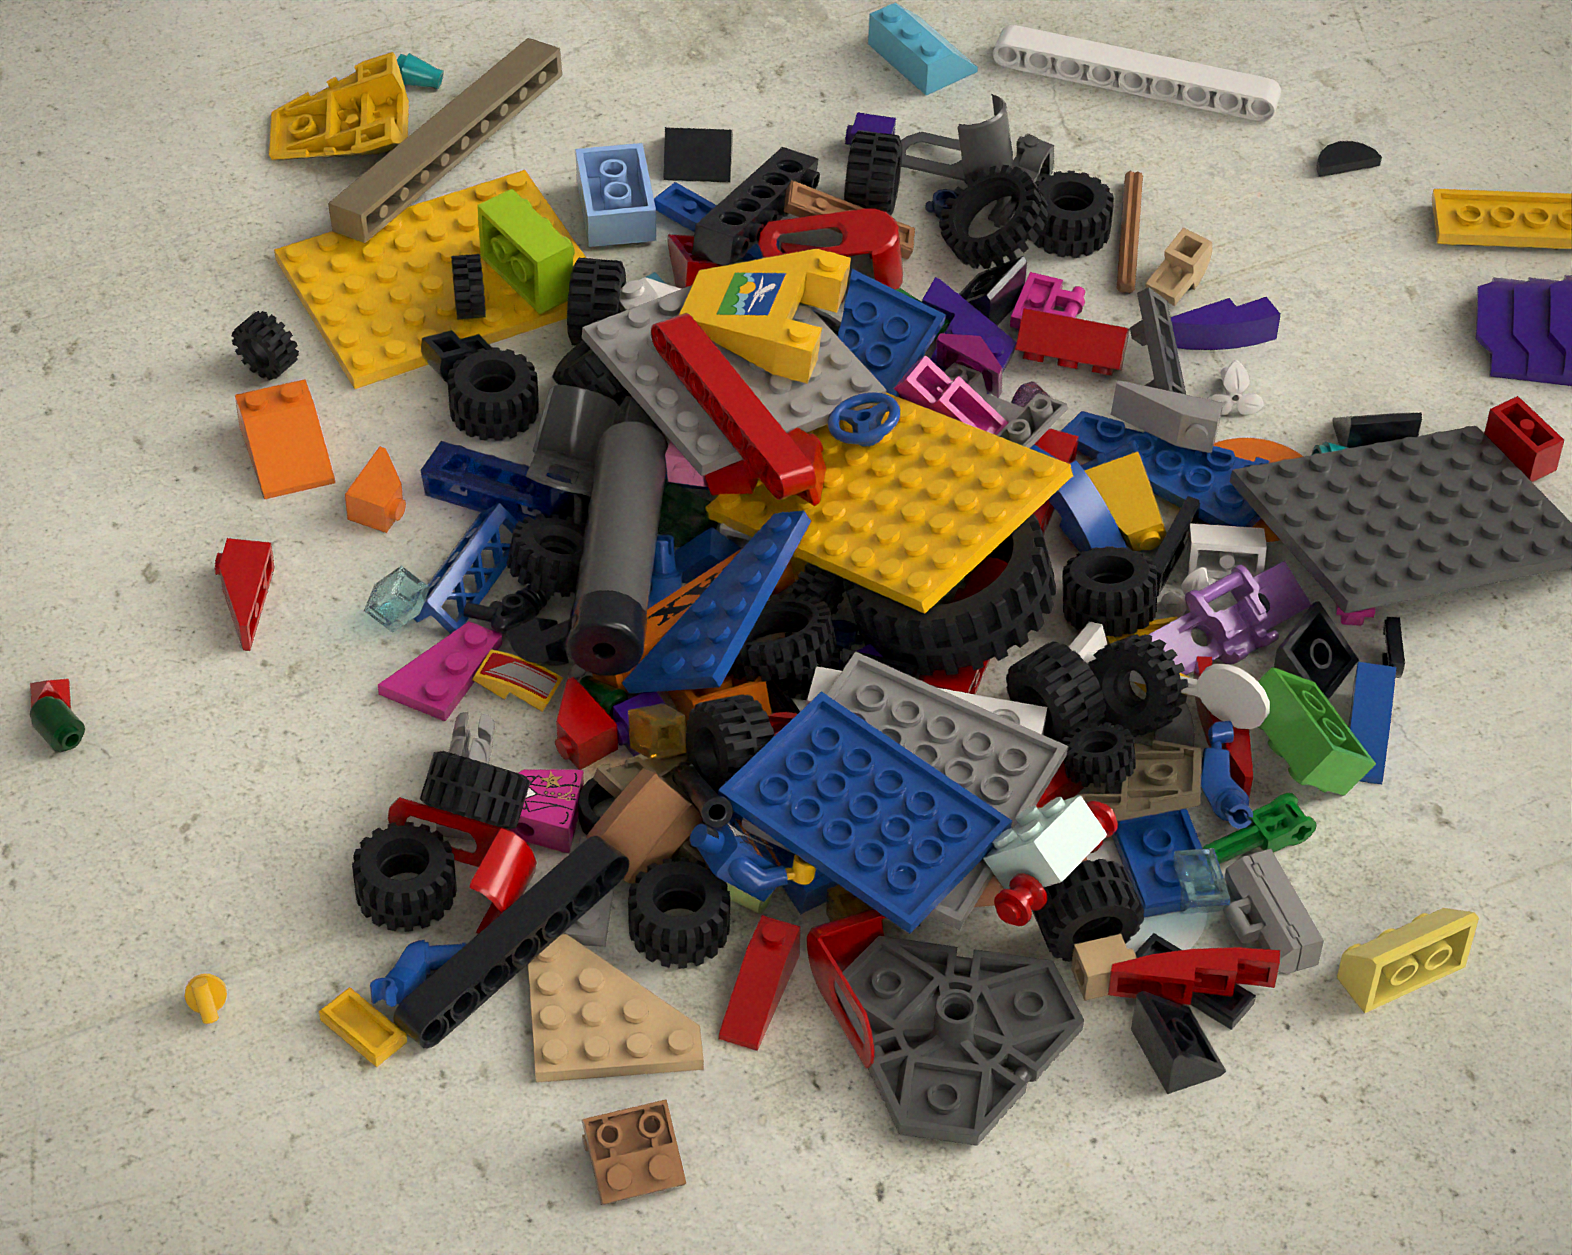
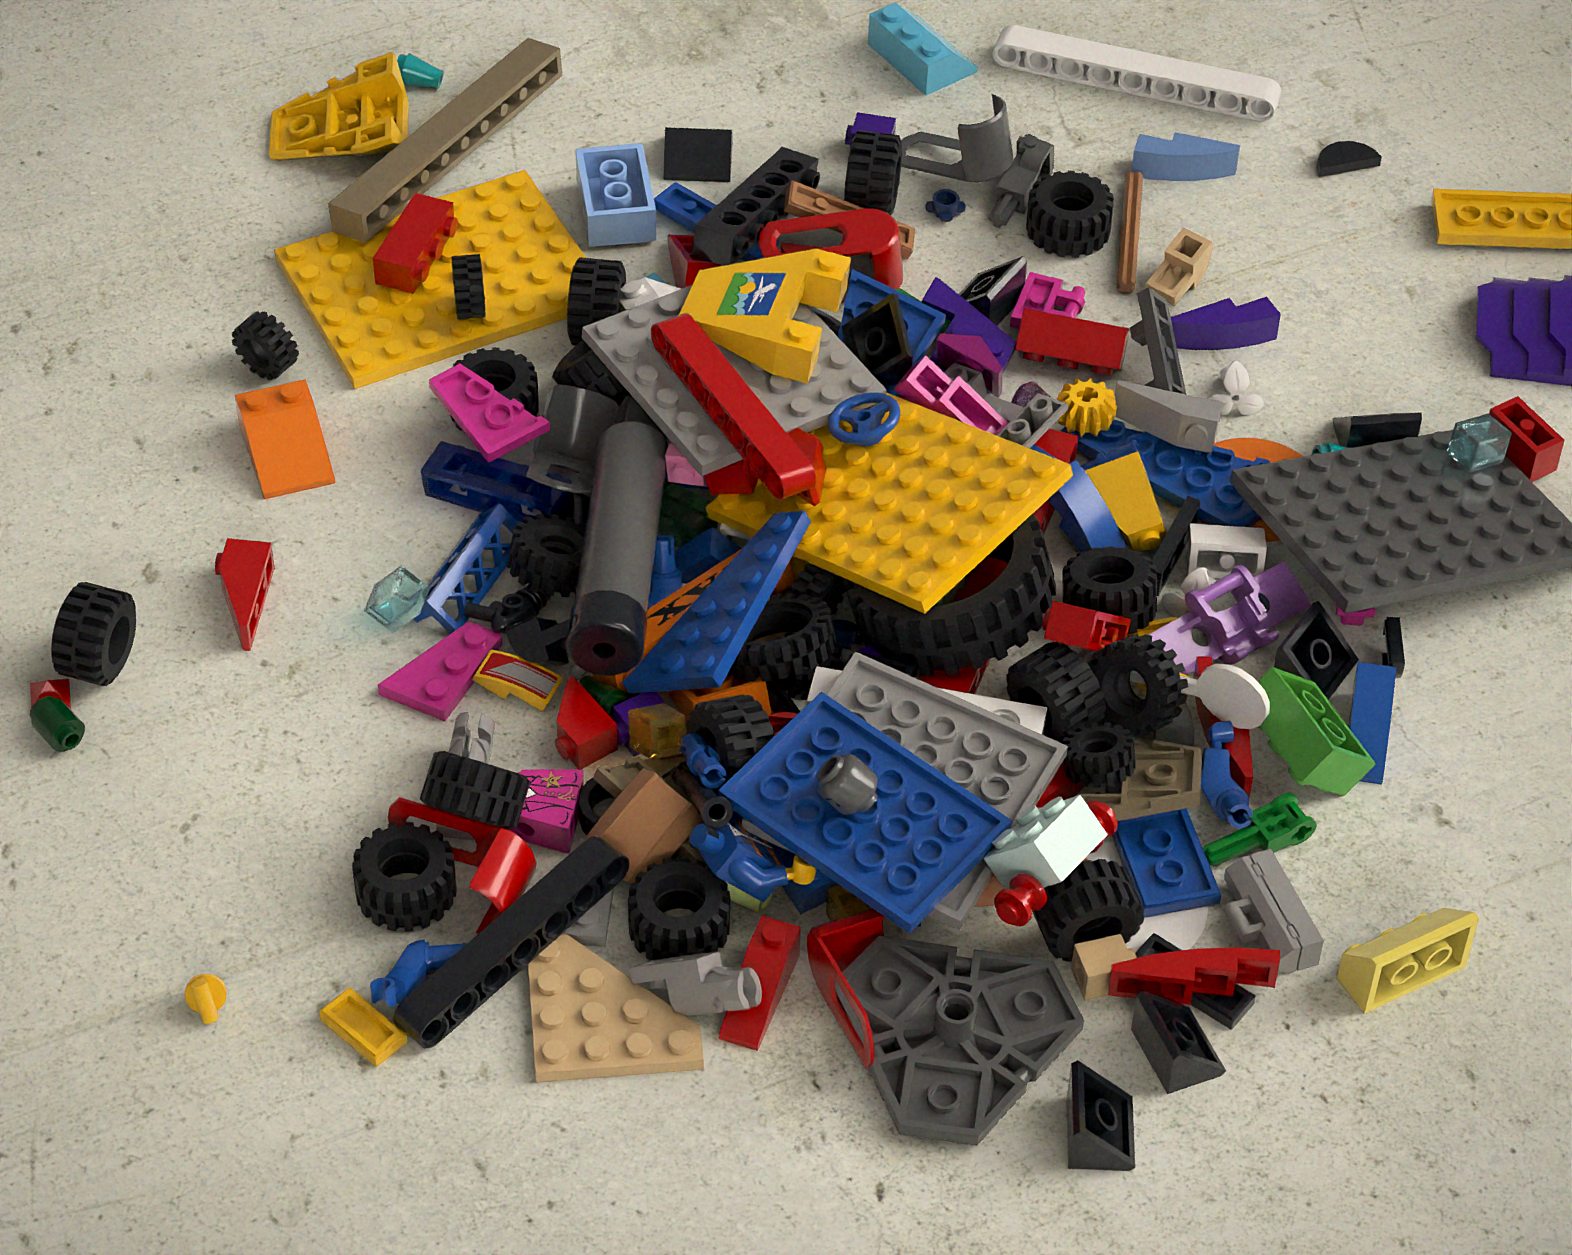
orange slope [345,446,406,533] -> none
black brick [421,330,492,382] -> none
lime brick [477,189,575,314] -> none
medium nougat plate [581,1099,687,1205] -> none
black tyre [939,165,1048,269] -> none
clear light blue slope [1173,848,1230,914] -> none
none -> black tyre [51,582,136,686]
none -> red brick [373,193,458,294]
none -> dark pink wing [429,364,550,463]
none -> light grey plate [629,951,762,1016]
none -> blue pin [680,733,726,789]
none -> dark grey head [816,754,878,815]
none -> black slope [842,293,913,386]
none -> red slope [1043,601,1131,651]
none -> yellow gear [1056,377,1117,437]
none -> black slope [1067,1060,1135,1171]
none -> medium blue slope [1131,132,1240,181]
none -> clear light blue brick [1447,413,1512,472]

